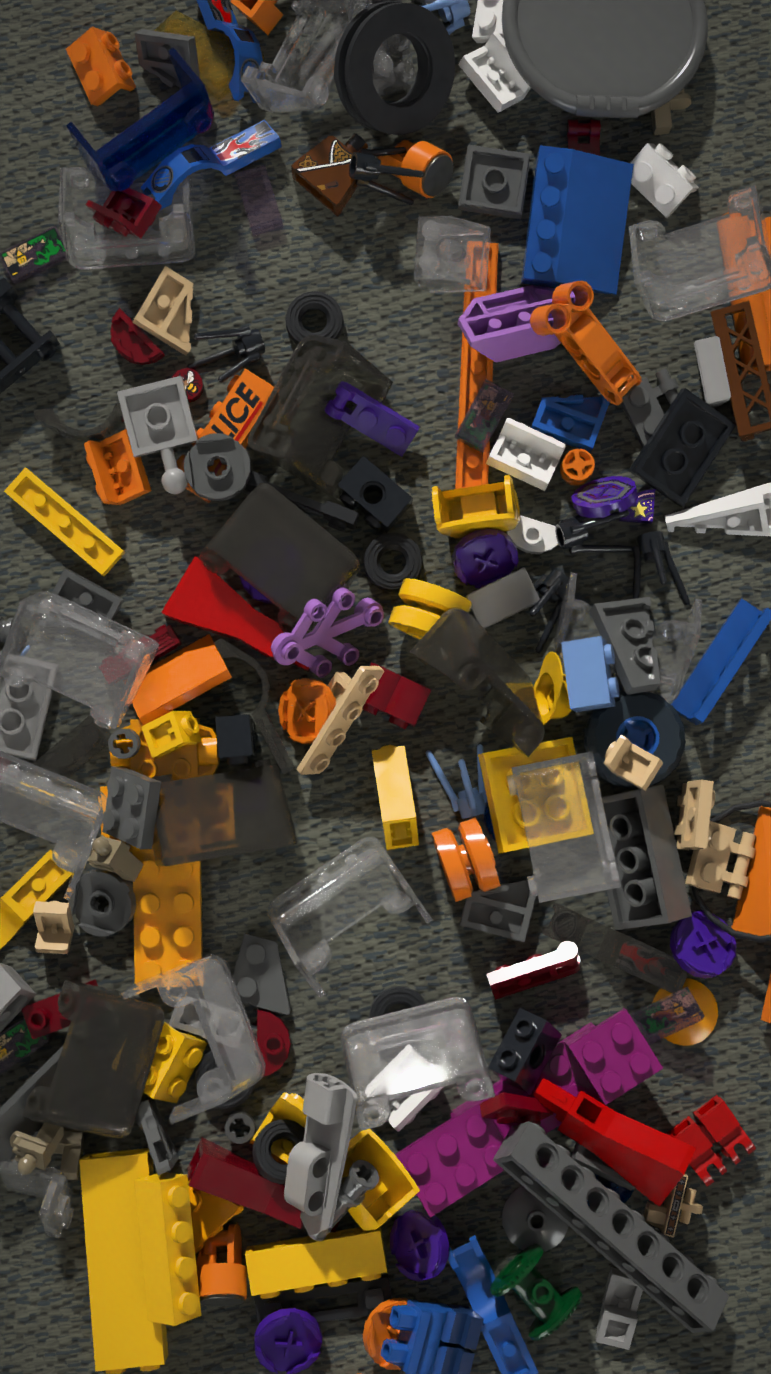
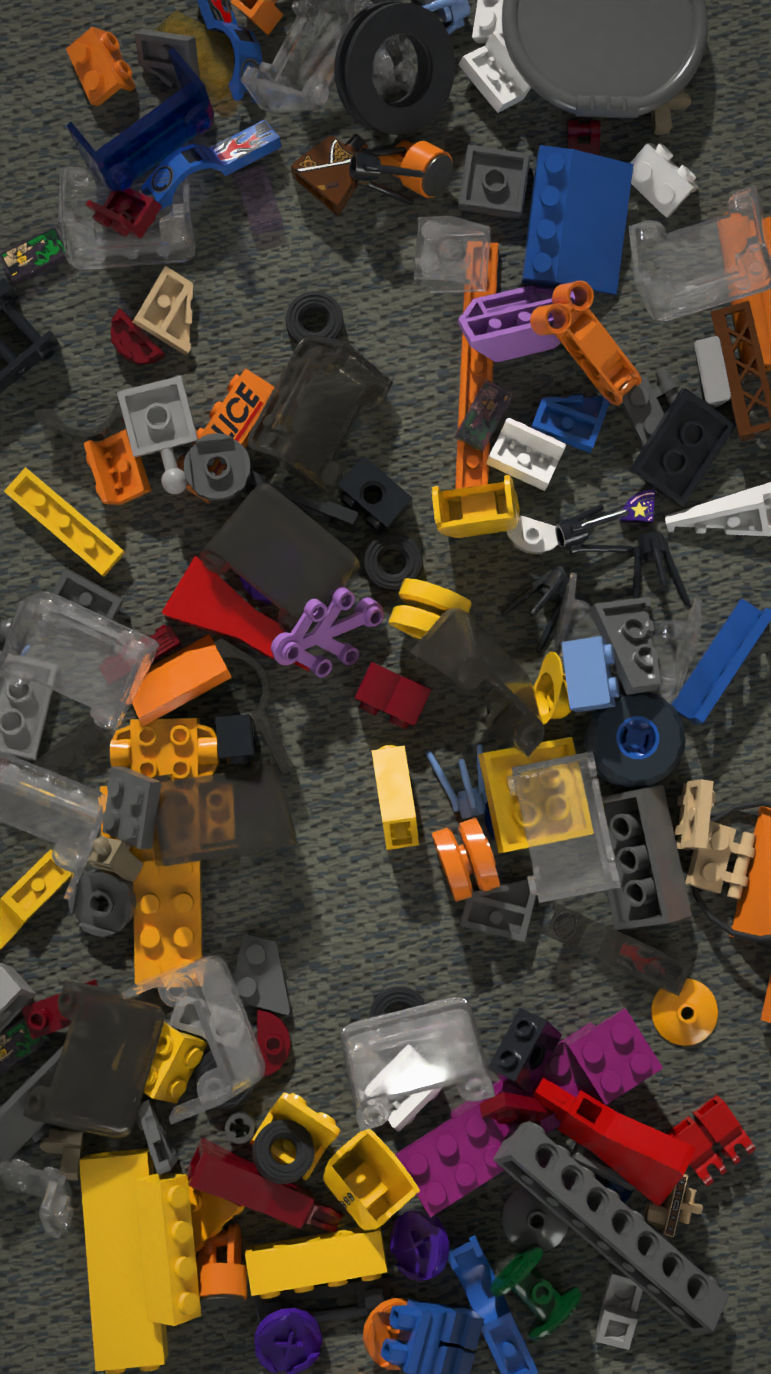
dark tan piece [9,1118,64,1175] -> none
tan bracket [33,901,75,954] -> none
dark grey bush [108,729,141,759] -> none
yellow bracket [141,711,201,758] -> none
tile [172,368,204,403] -> none
black plant [187,325,265,383] -> none
clear windscreen [267,837,433,998] -> none
orange tile [278,678,336,744] -> none
light grey panel [284,1073,357,1237] -> none
tan bracket [297,666,384,775] -> none
dark grey pin [310,1160,379,1241] -> none
dark purple plate [324,381,419,457] -> none
dark purple tile [452,528,519,589] -> none
light grey slope [466,568,540,630] -> none
dark red plate [487,941,581,1000] -> none
orange wheel [560,449,595,486] -> none
dark purple tile [571,476,638,518] -> none
tan bracket [604,735,663,791] -> none
tile [630,987,705,1045] -> none
dark purple tile [670,911,736,979] -> none

